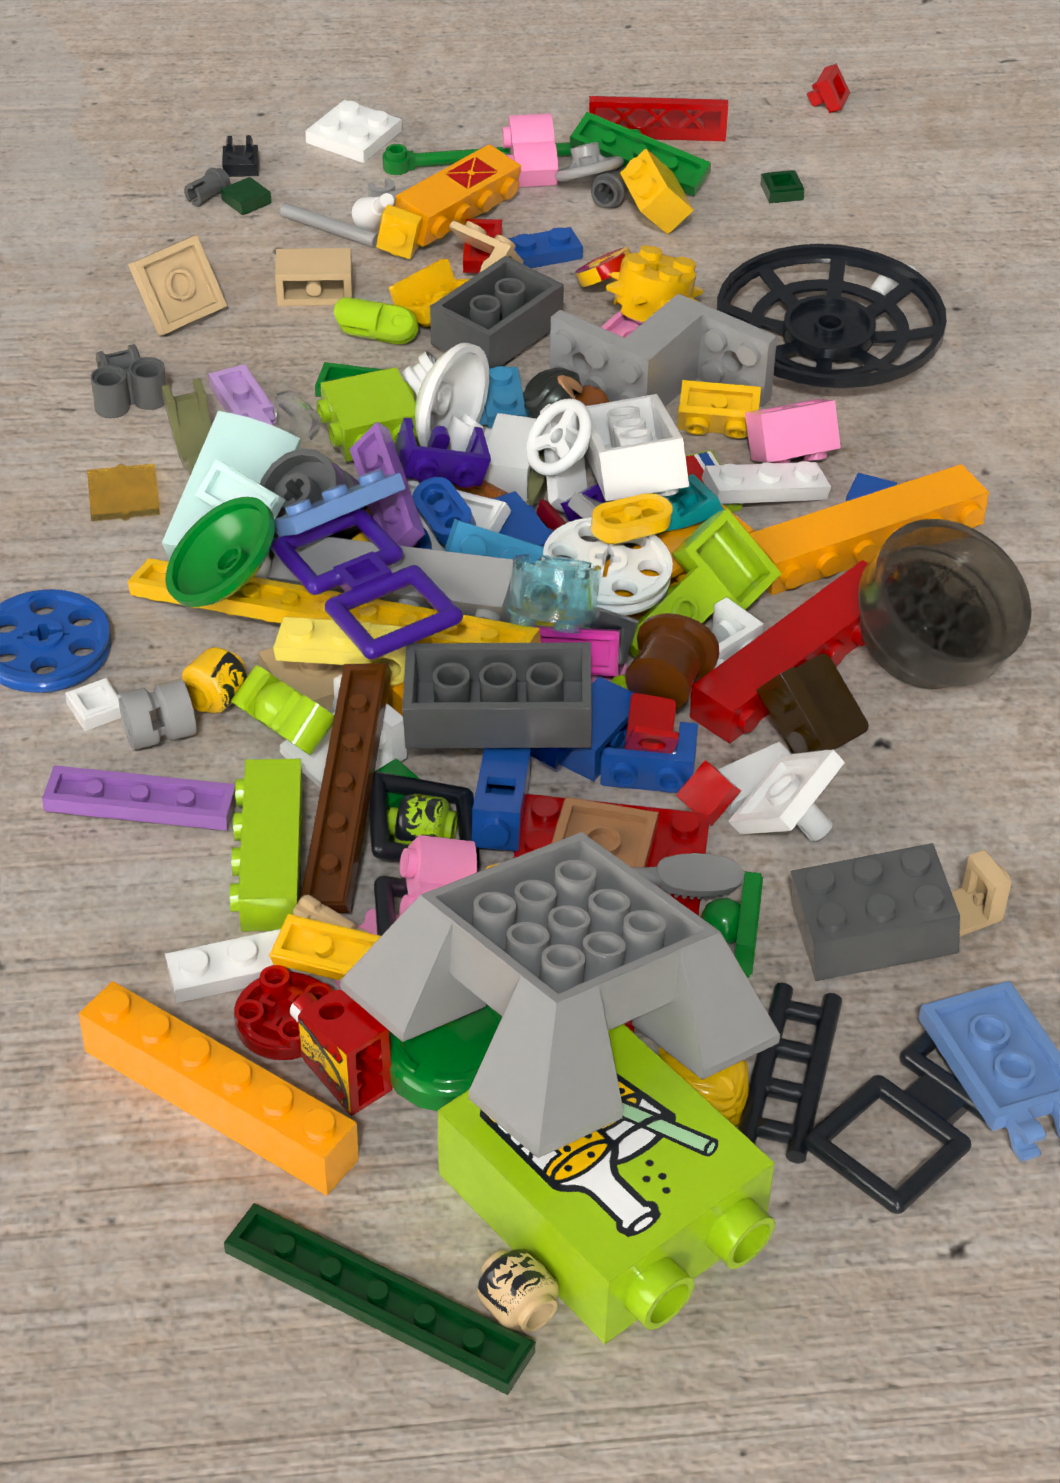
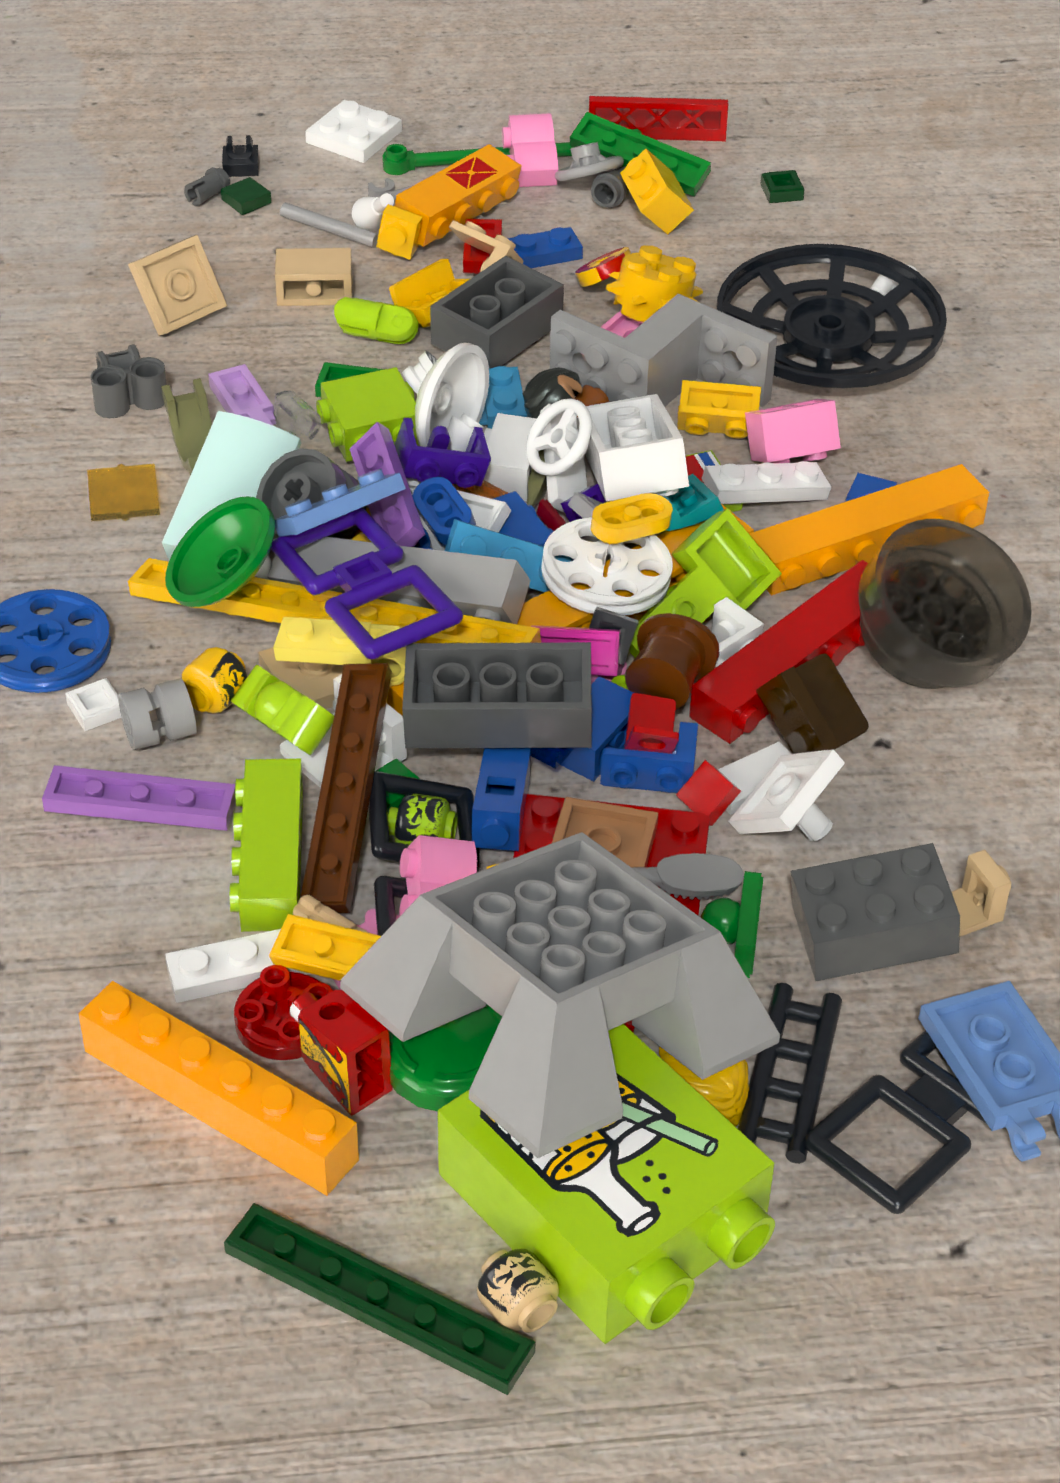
light aqua tile [195,459,286,519] -> none
clear light blue brick [507,554,602,633] -> none
red tile [807,63,850,113] -> none

